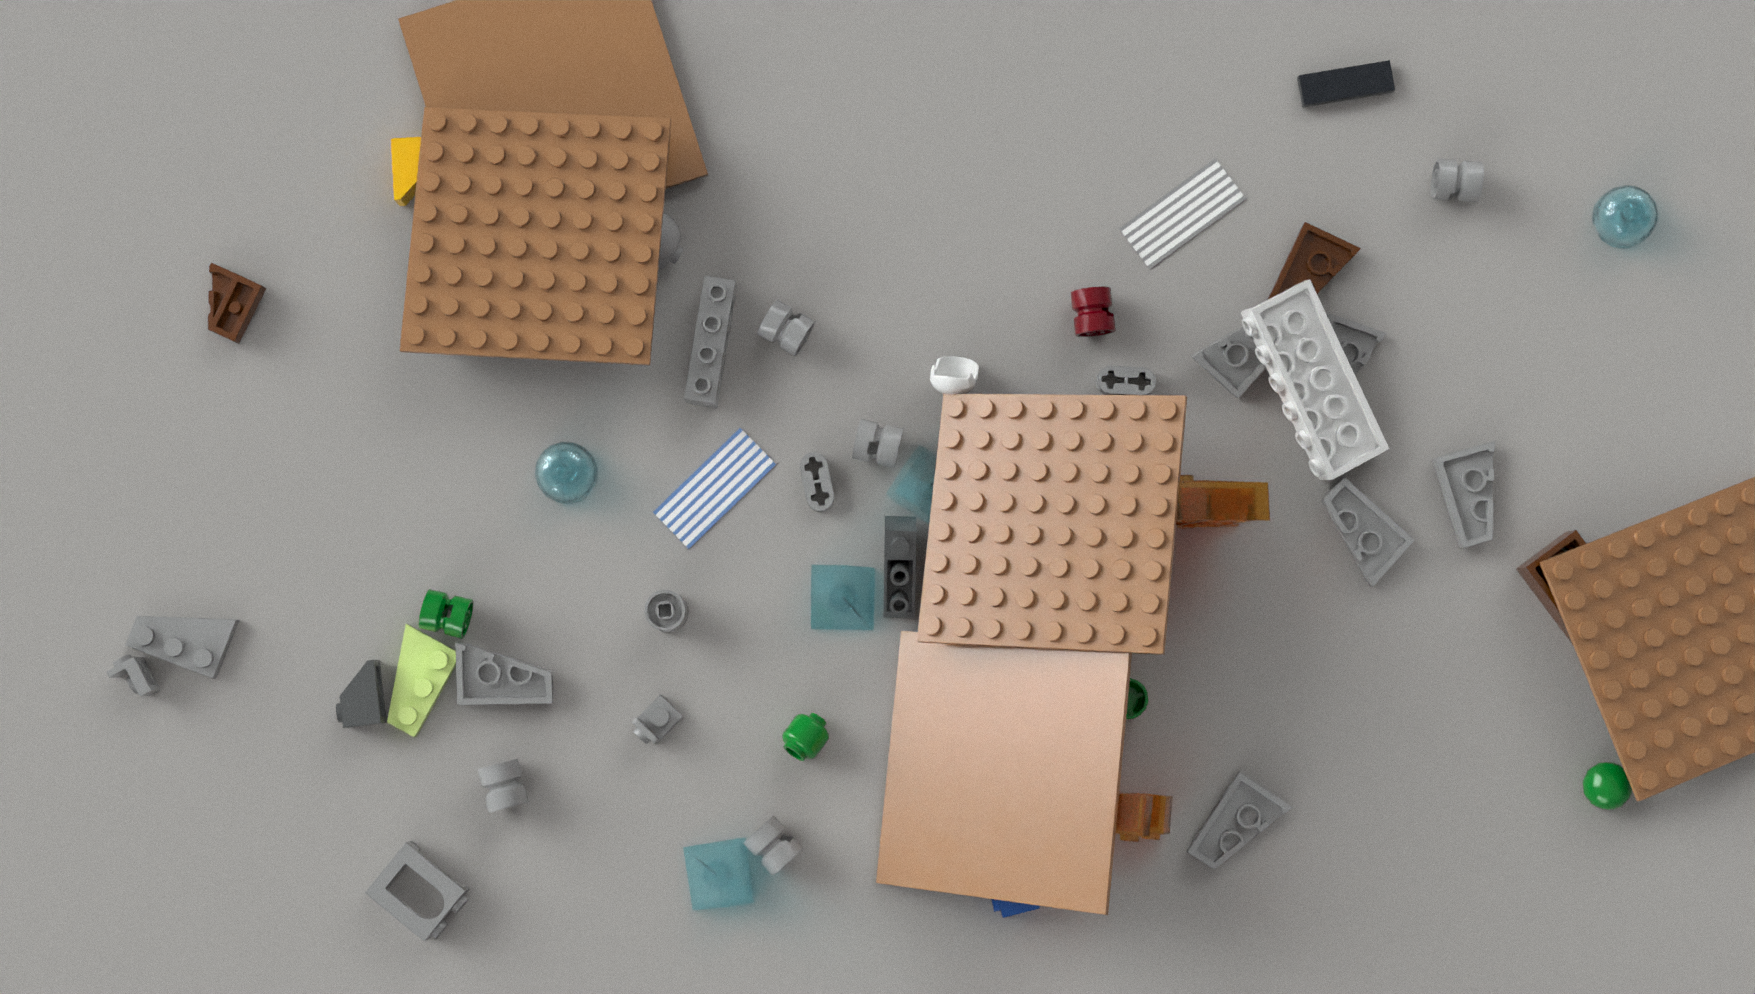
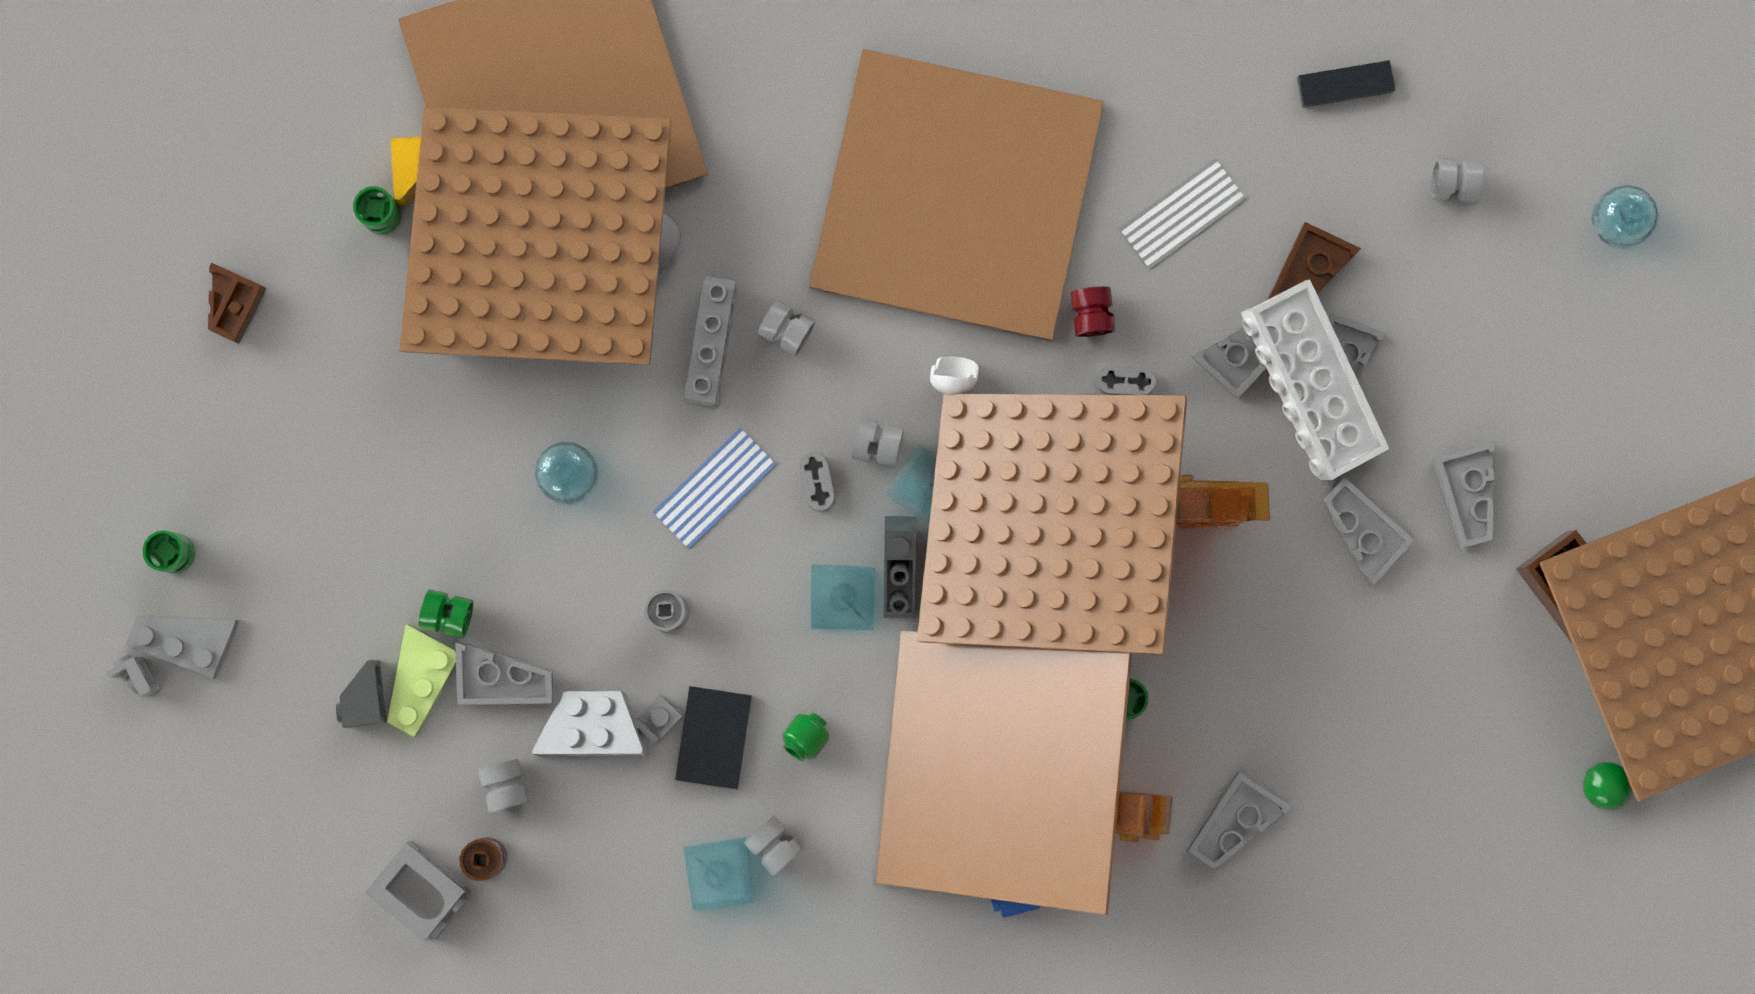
none -> green wheel [142,530,195,574]
none -> green wheel [353,186,402,234]
none -> reddish brown wheel [459,837,507,881]
none -> wing [532,691,648,756]
none -> black tile [675,686,752,789]
none -> medium nougat baseplate [809,49,1104,341]

